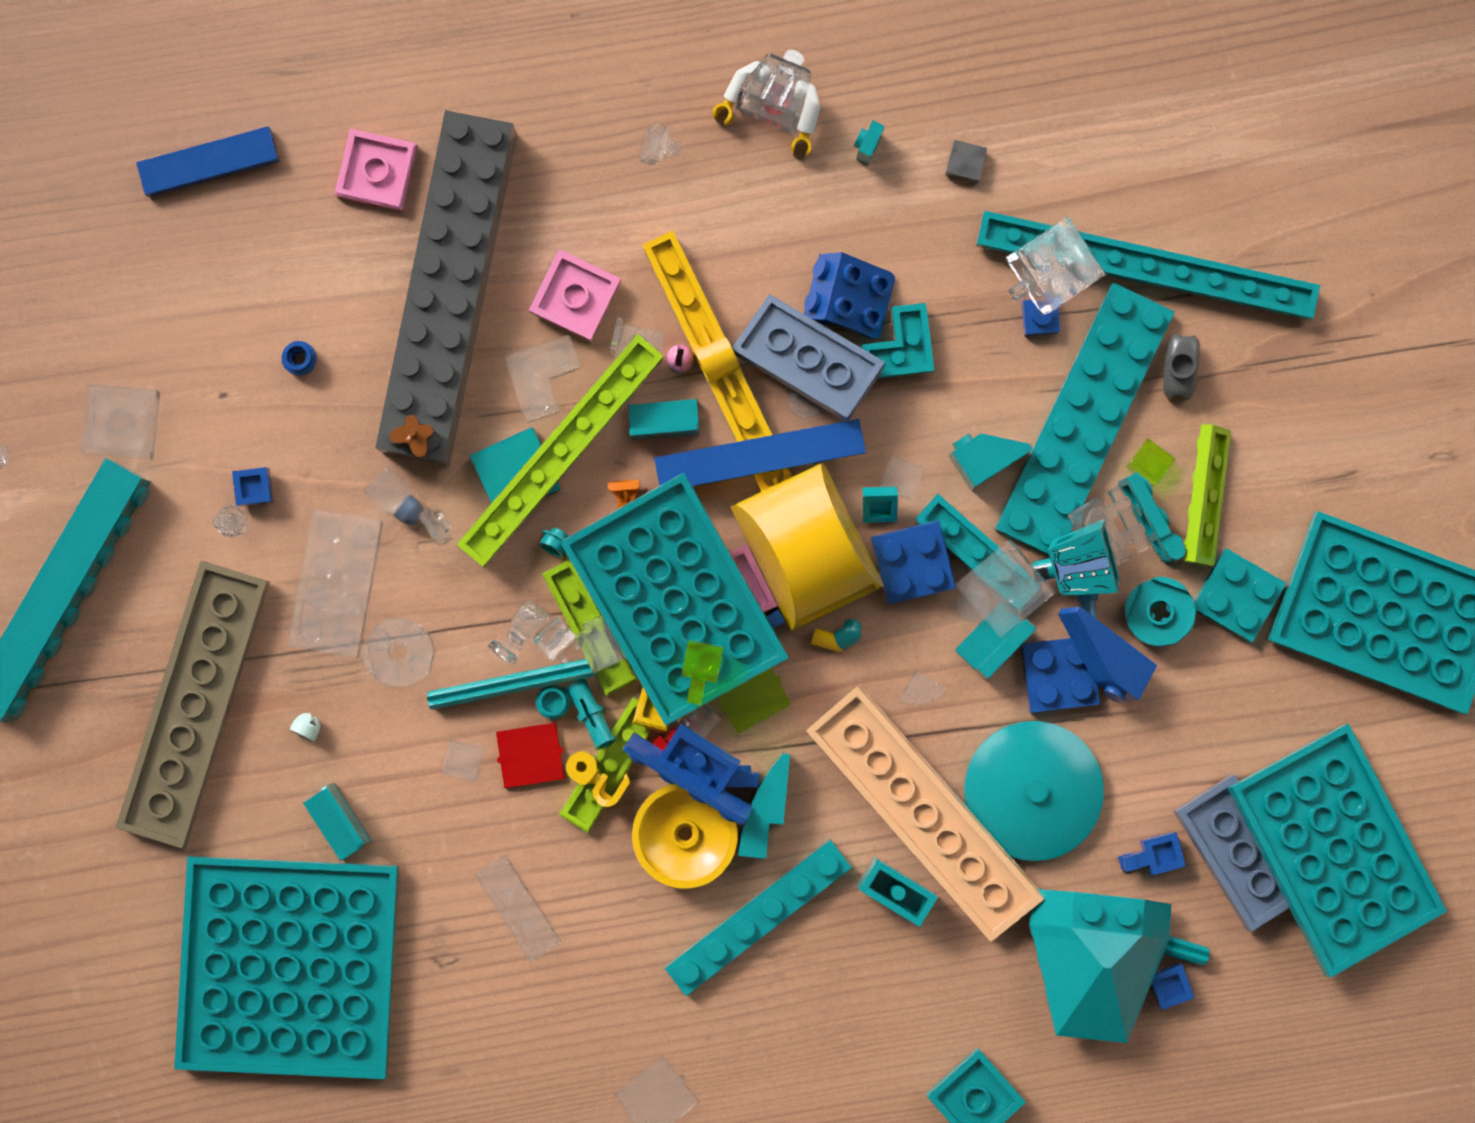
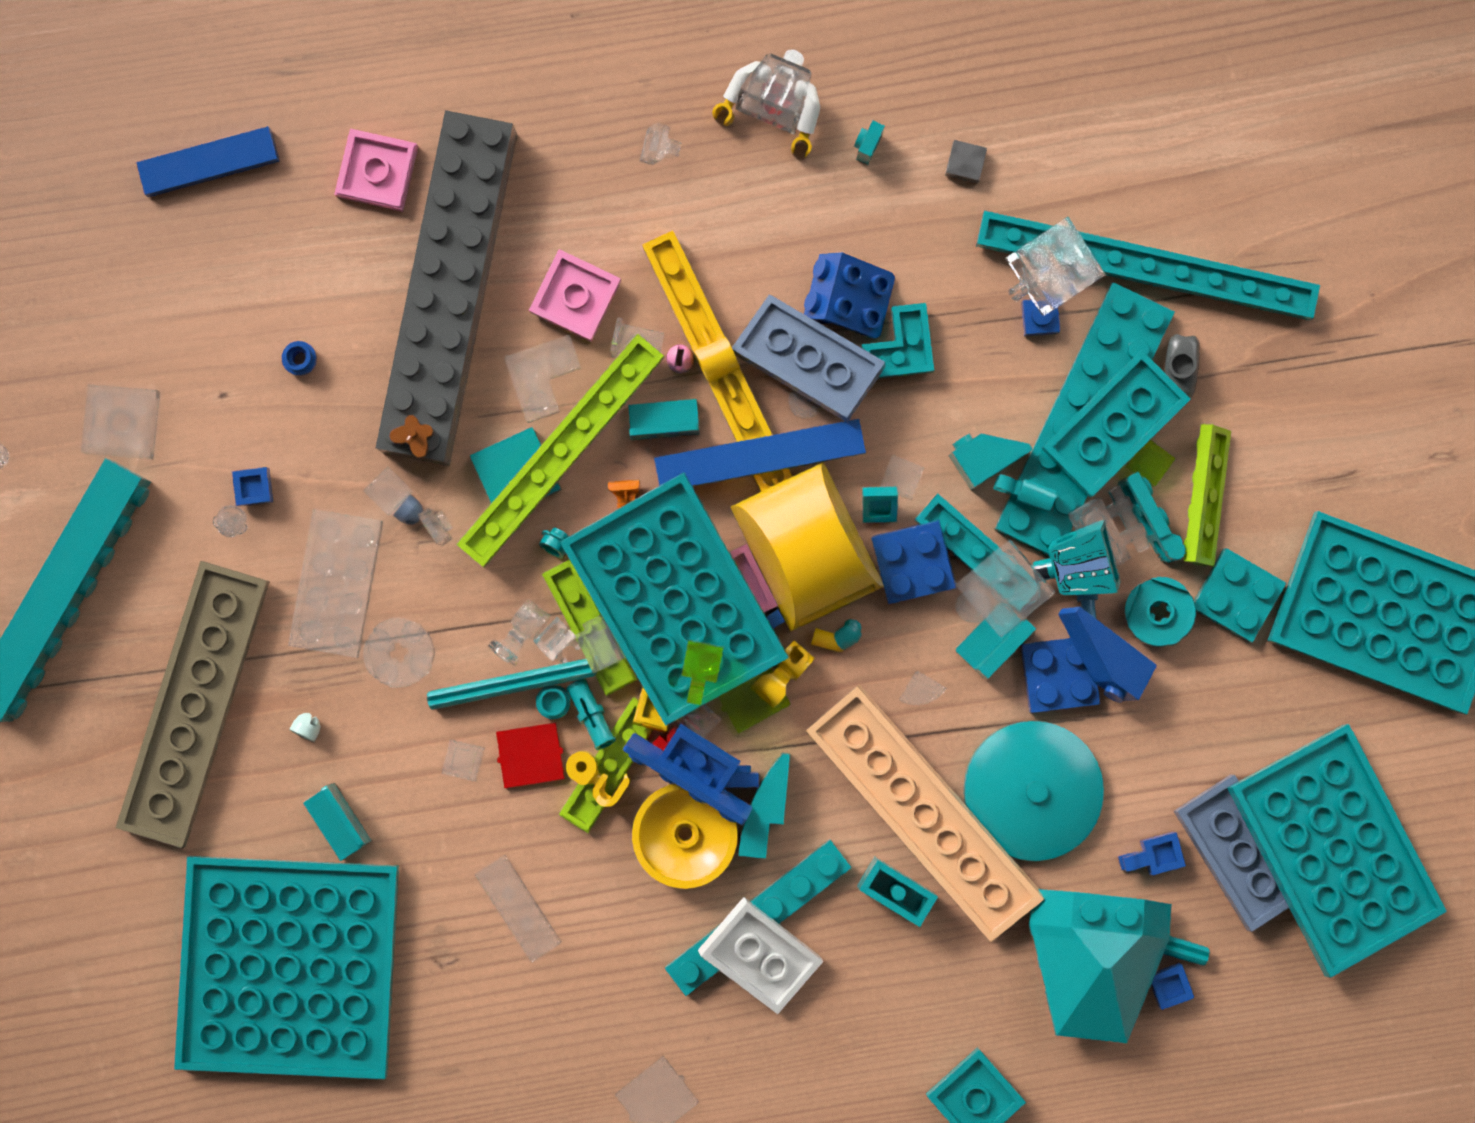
none -> white plate [698,897,823,1014]
none -> yellow leg [750,640,815,708]
none -> teal bar [993,474,1057,512]
none -> teal plate [1041,350,1191,498]

